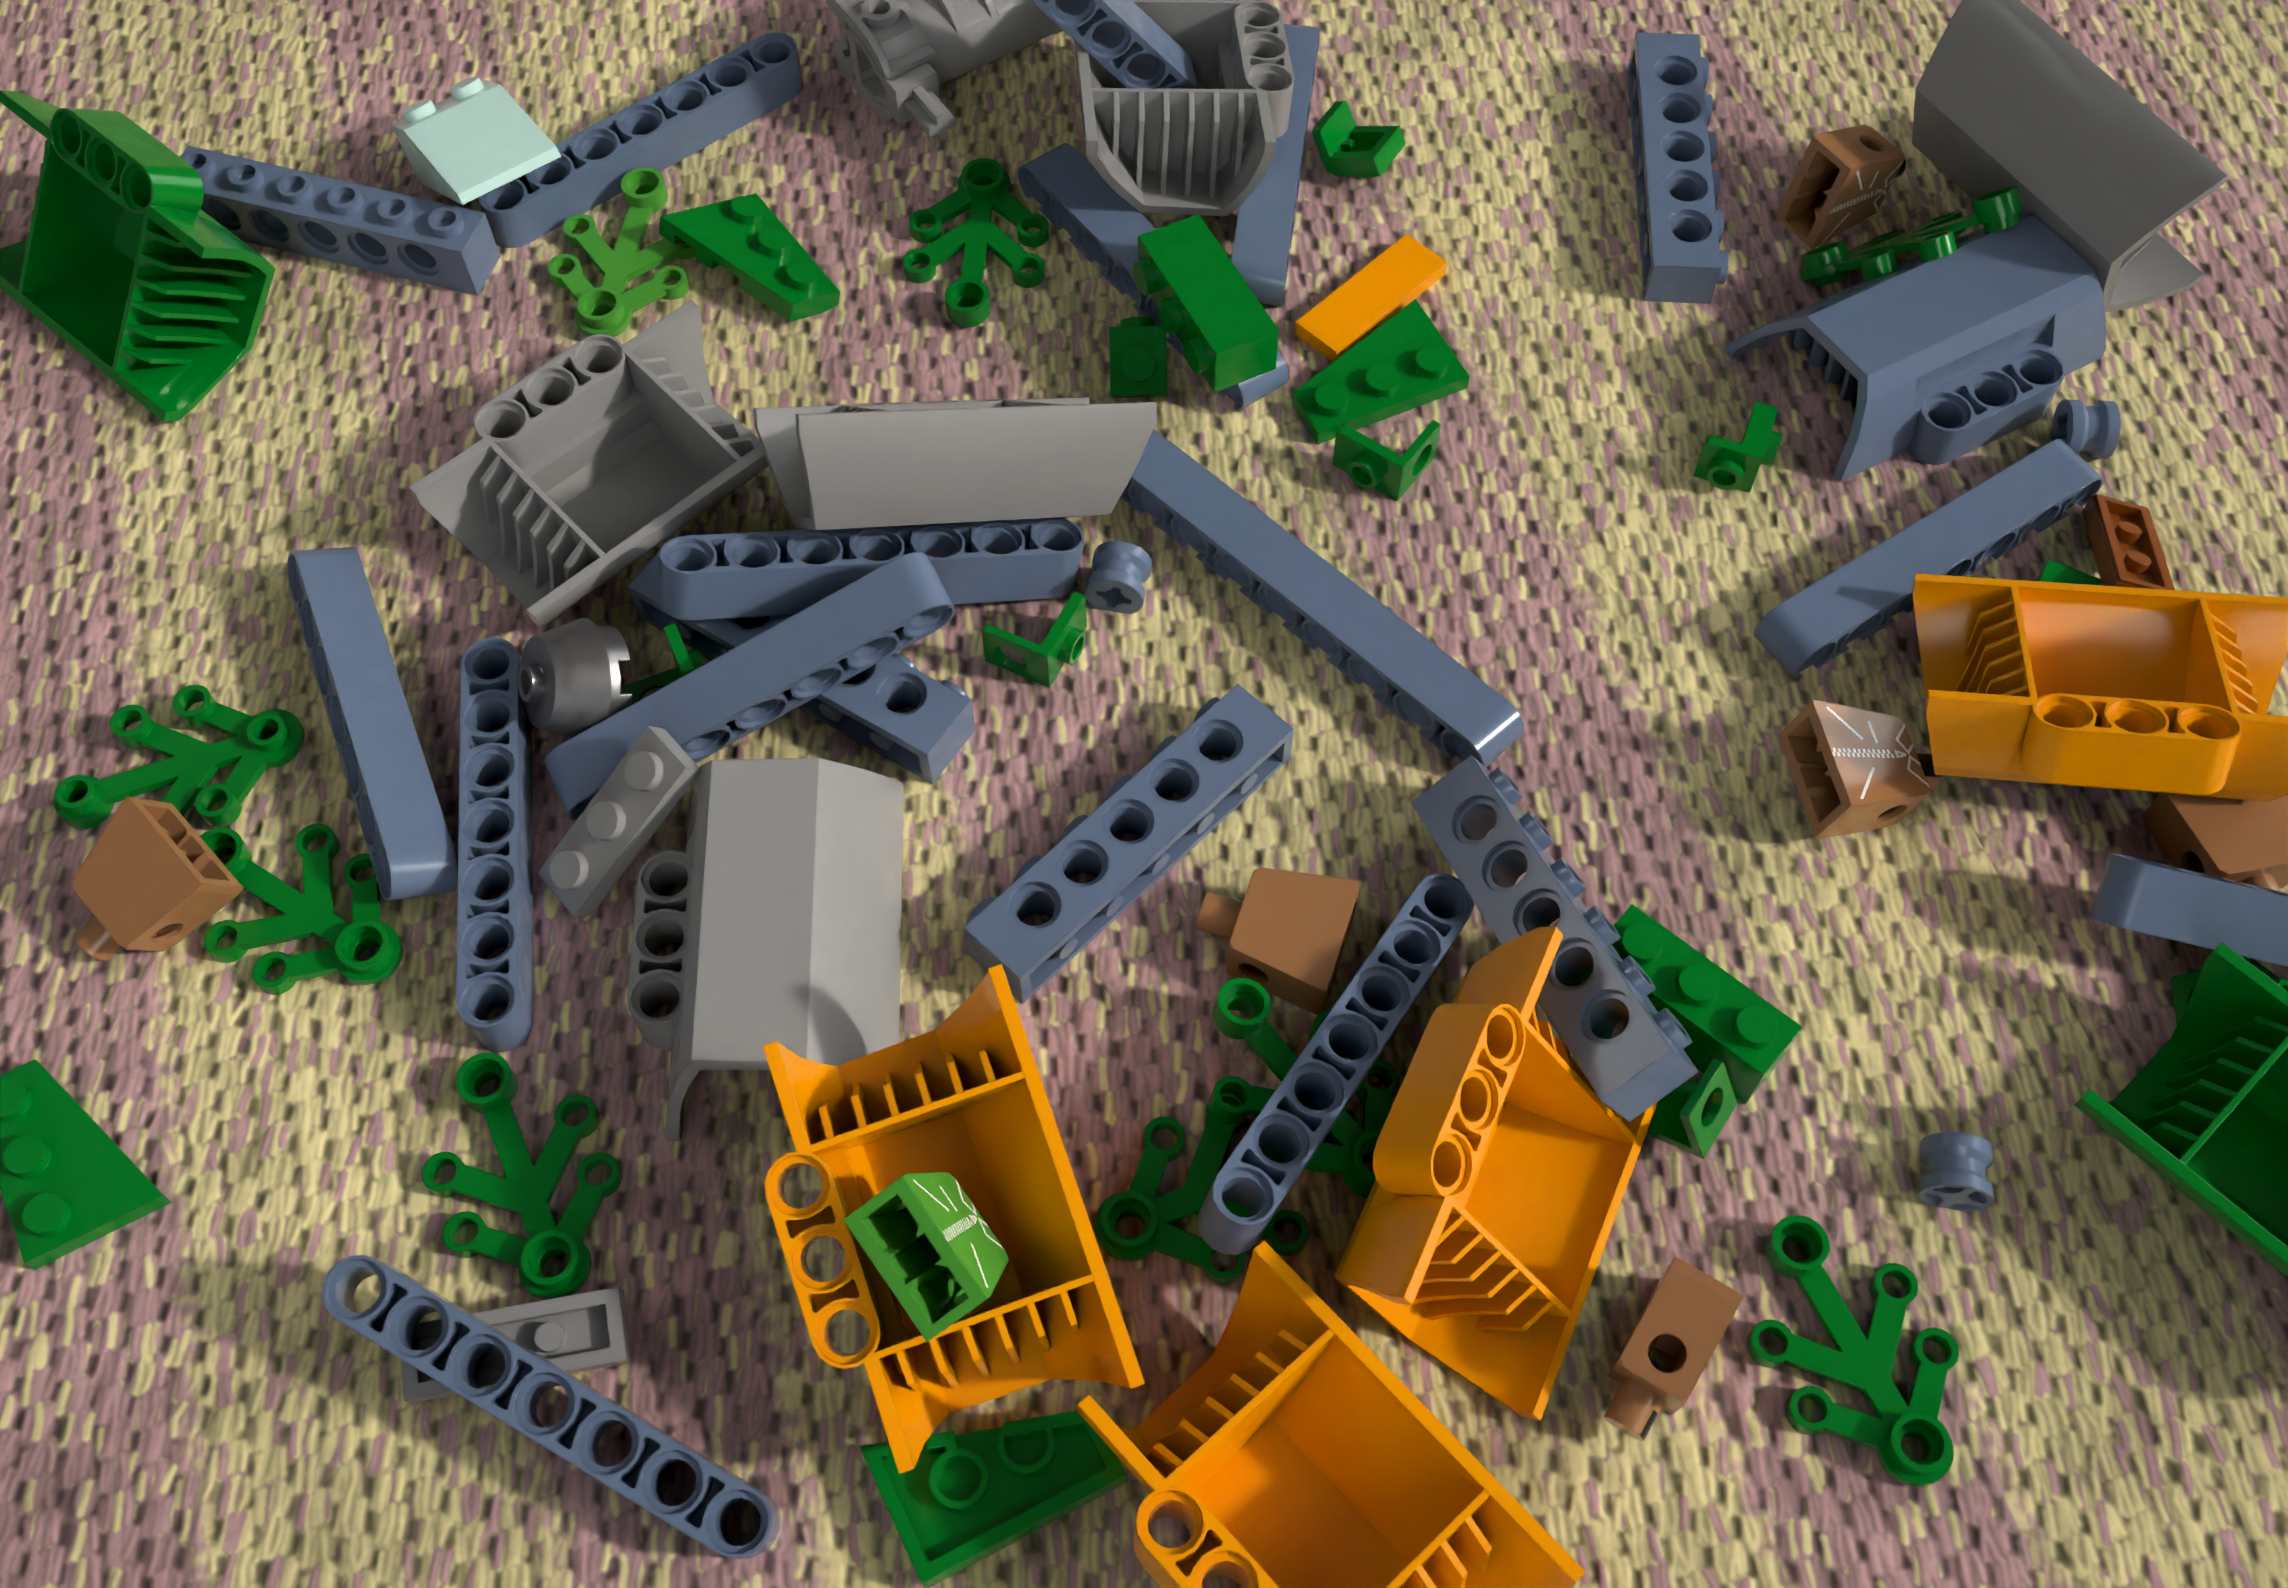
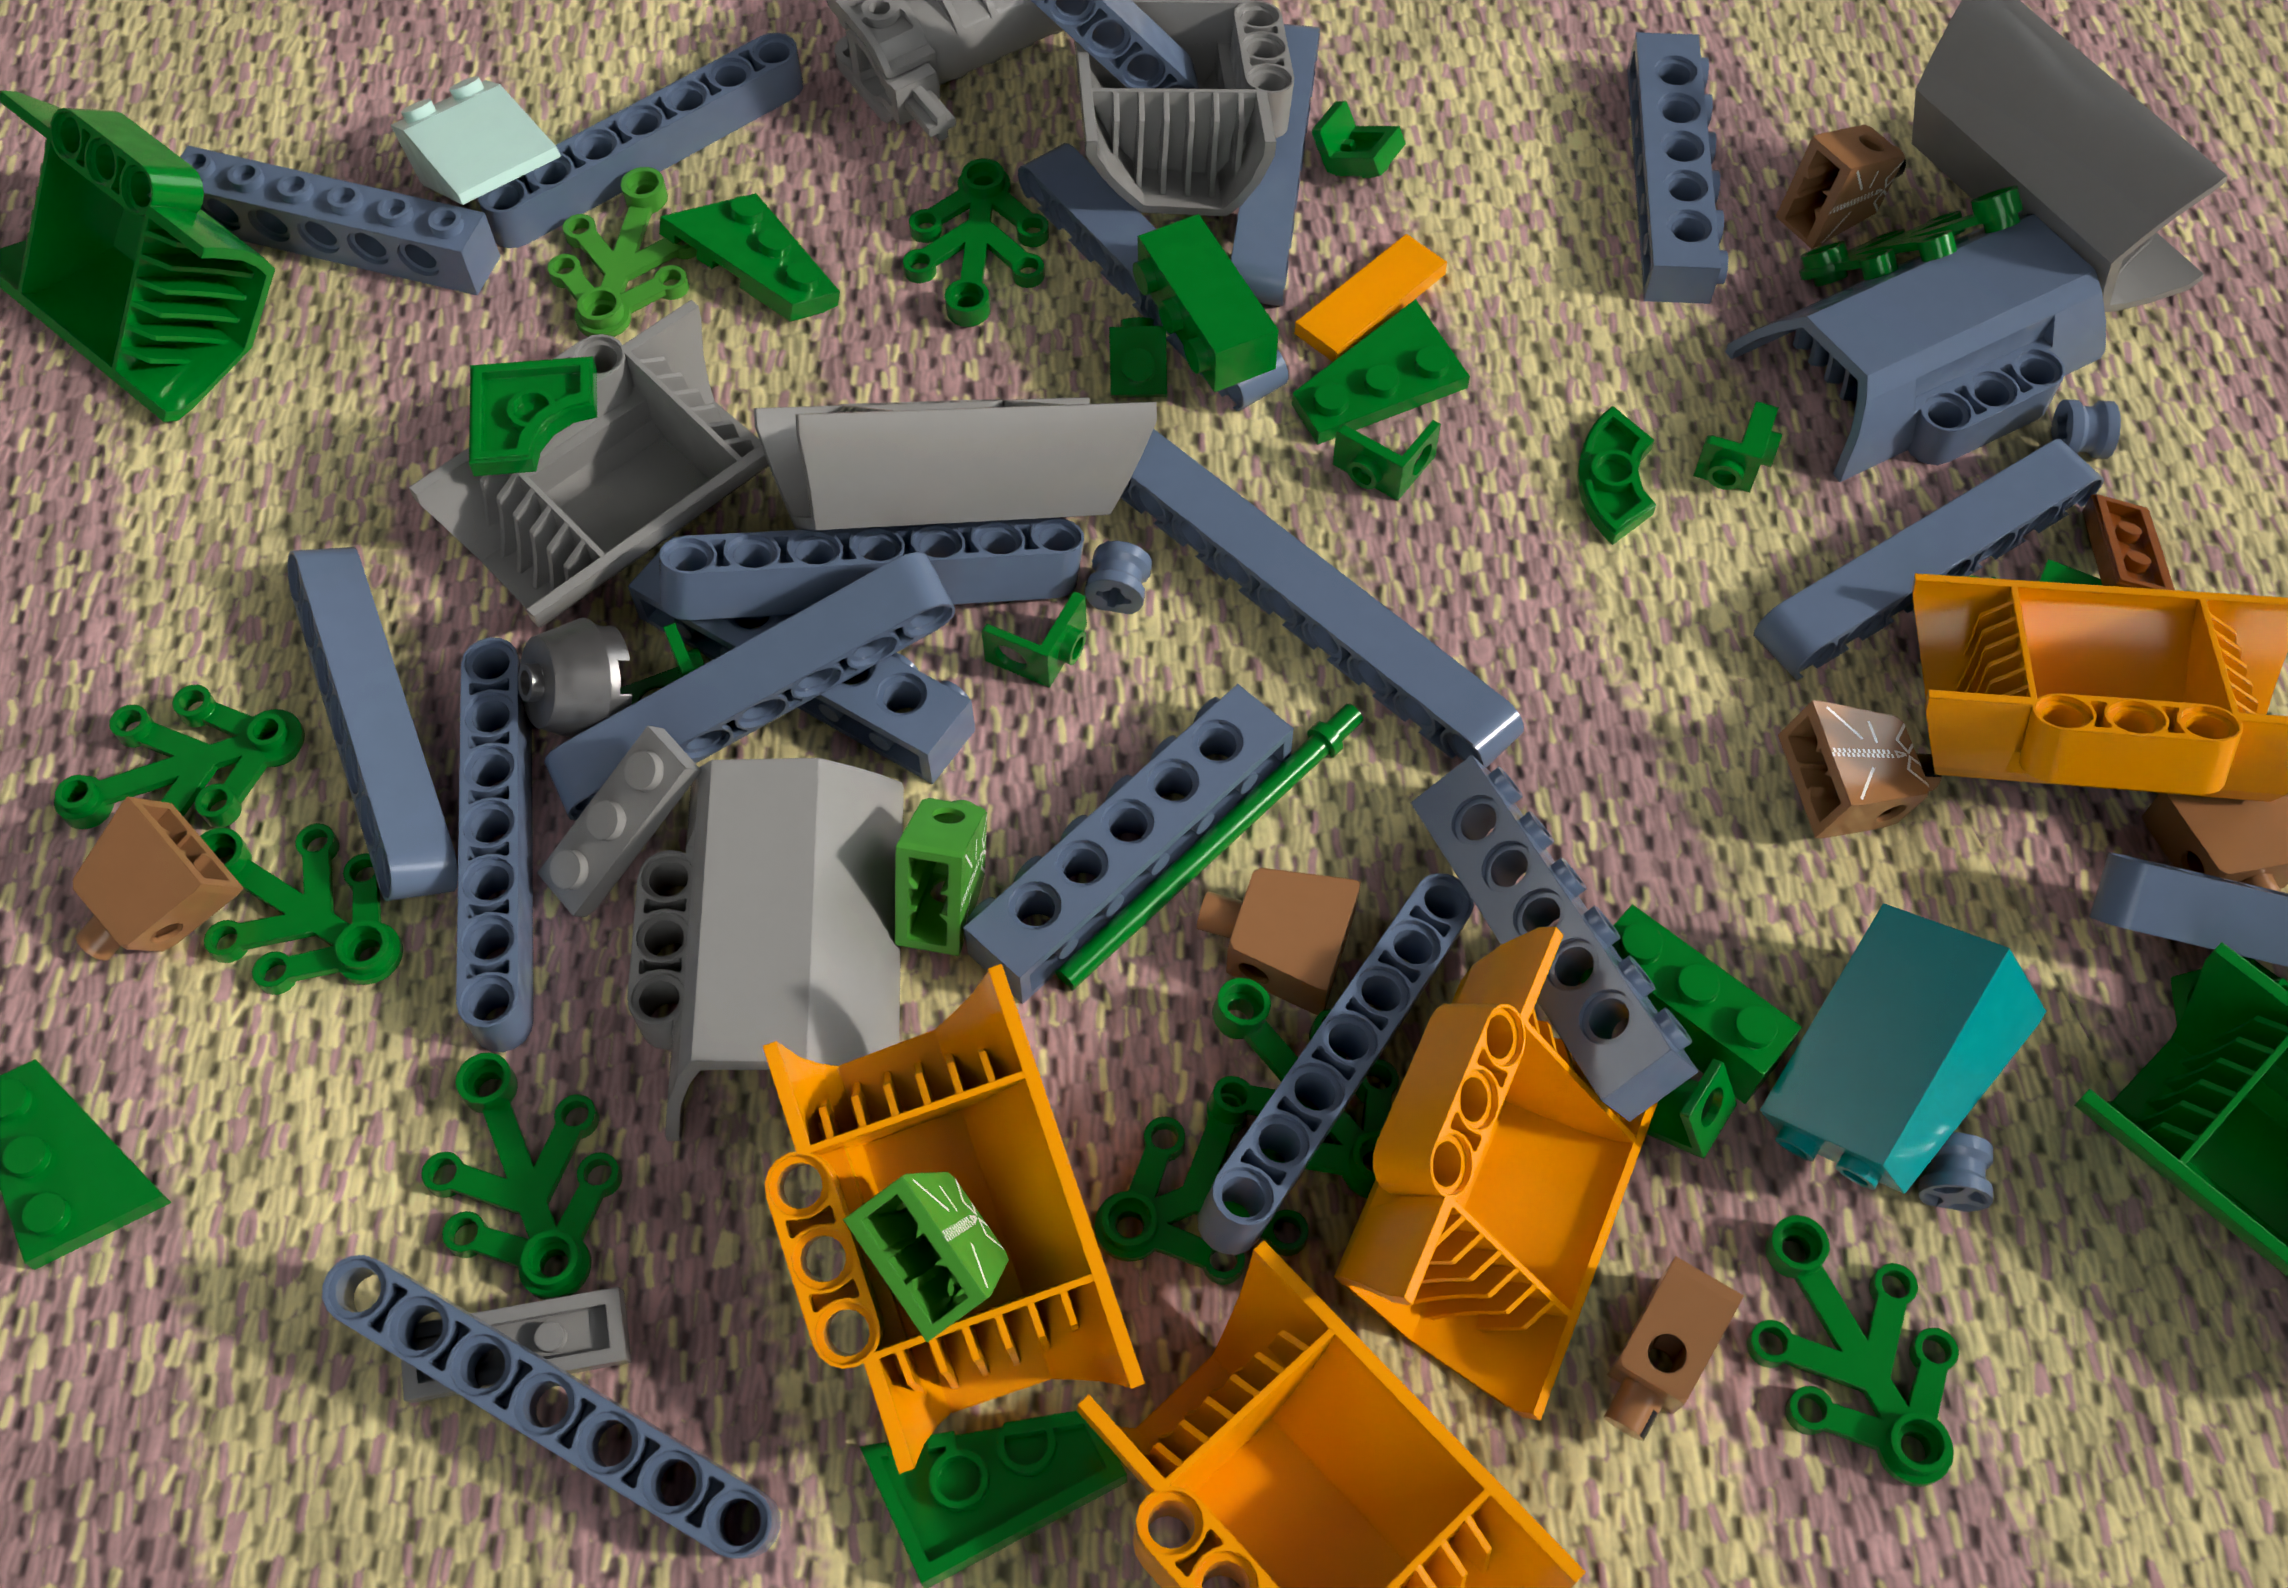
none -> green tile [469,356,597,477]
none -> bright green torso [895,798,987,956]
none -> green bar [1055,703,1363,991]
none -> green tile [1577,406,1656,545]
none -> teal slope [1760,903,2047,1194]

